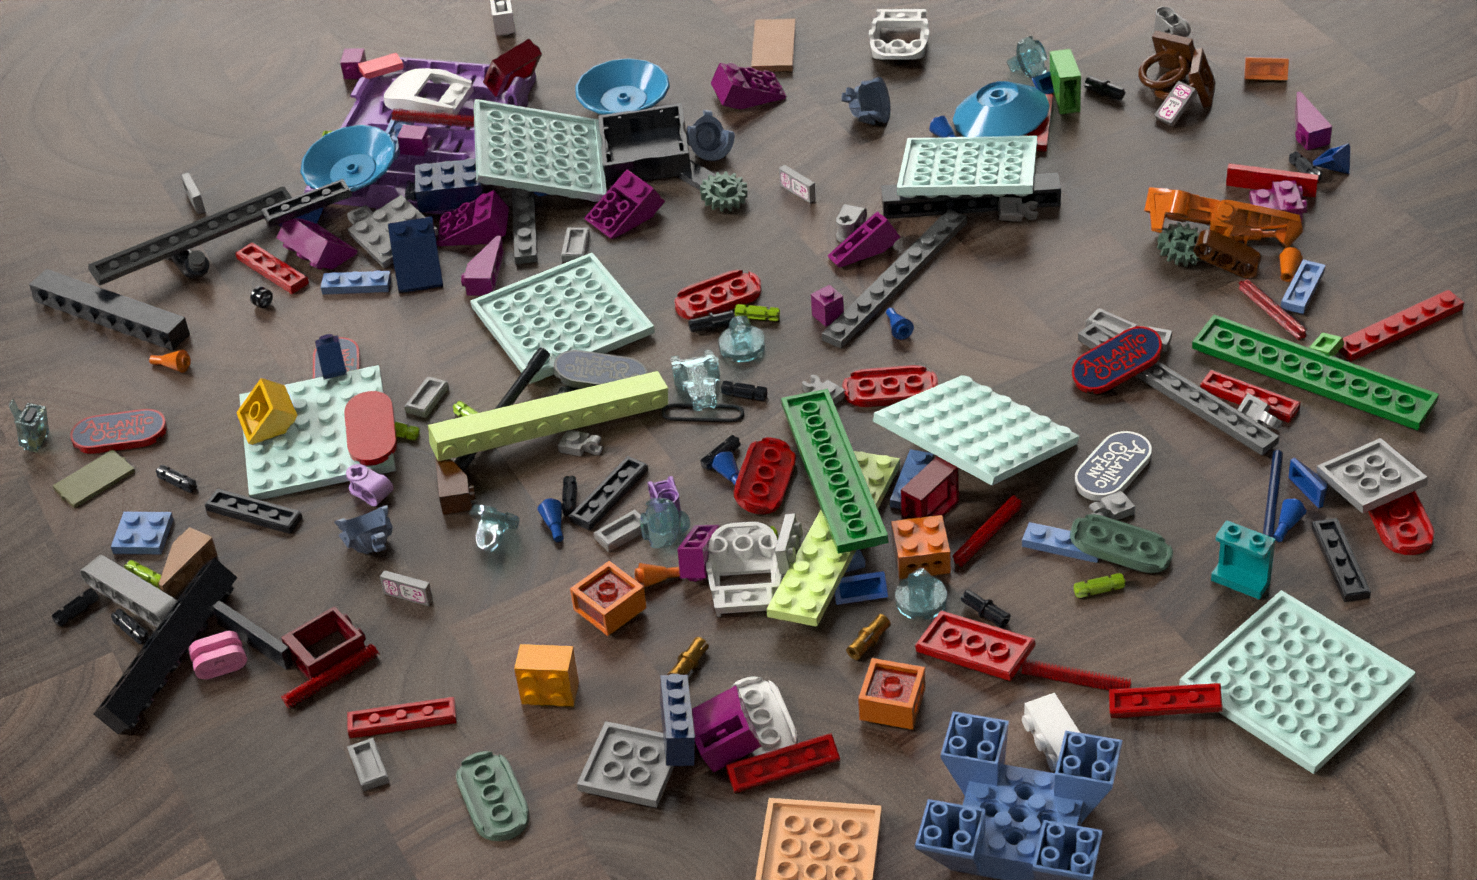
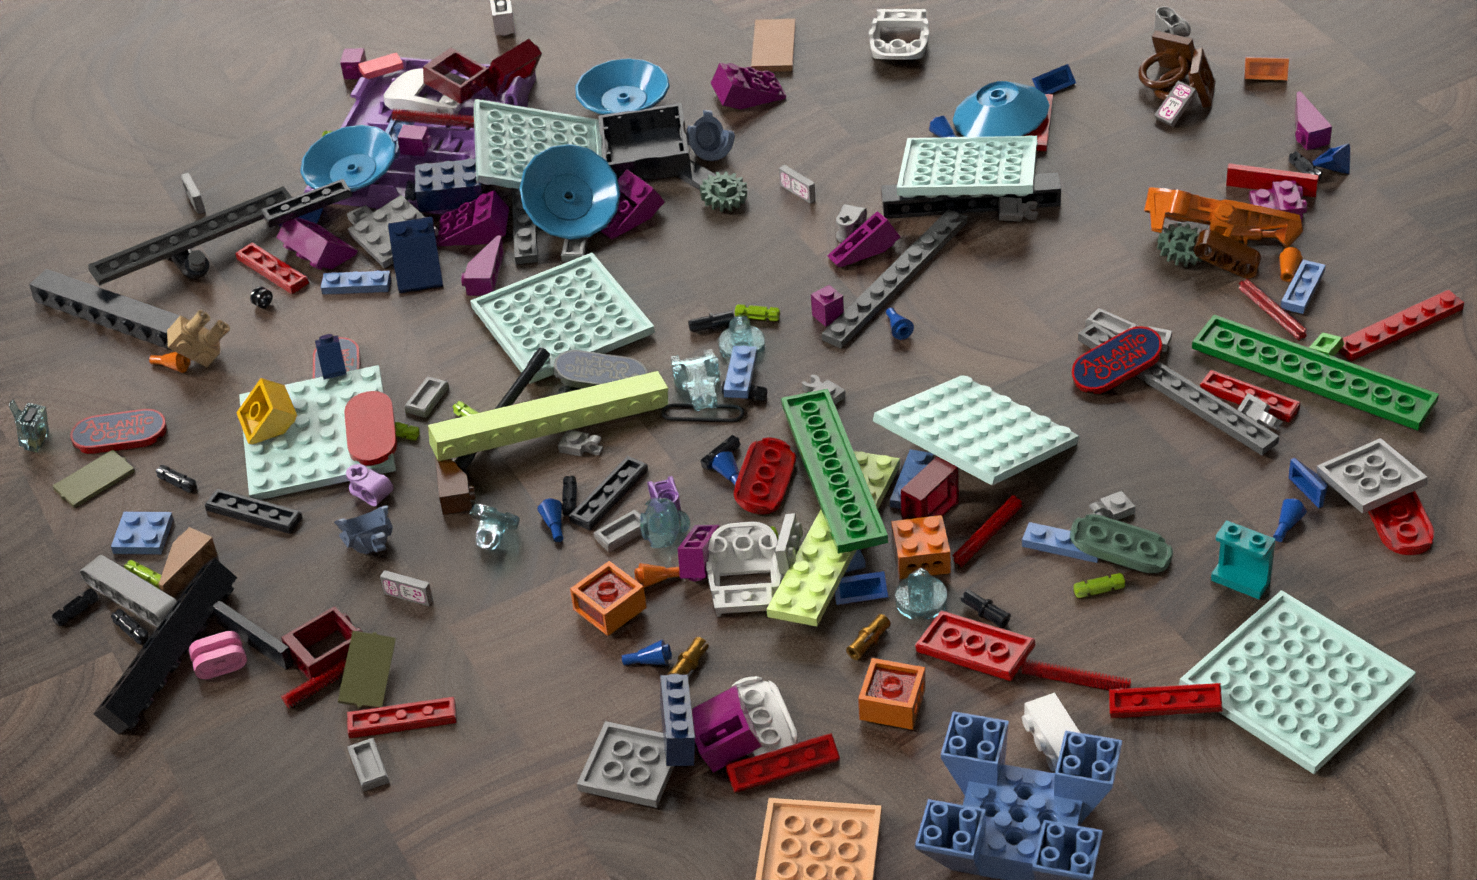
sand green tile [456,751,530,841] -> none
light orange brick [514,644,579,706] -> none
red tile [674,270,761,320] -> none
sand blue helmet [841,77,891,124] -> none
red tile [842,365,938,407] -> none
clear light blue tile [1006,36,1047,79] -> none
bright green slope [1050,49,1081,114] -> none
tile [1075,431,1152,501] -> none
black axle [1084,75,1126,100] -> none
dark blue axle [1263,450,1283,538] -> none
black tile [1311,518,1371,602] -> none
none -> tan brick [167,310,230,367]
none -> olive piece [338,631,396,709]
none -> dark red window [423,47,489,104]
none -> dark azure dish [519,144,621,240]
none -> blue cone [622,639,672,666]
none -> medium blue plate [724,345,757,398]

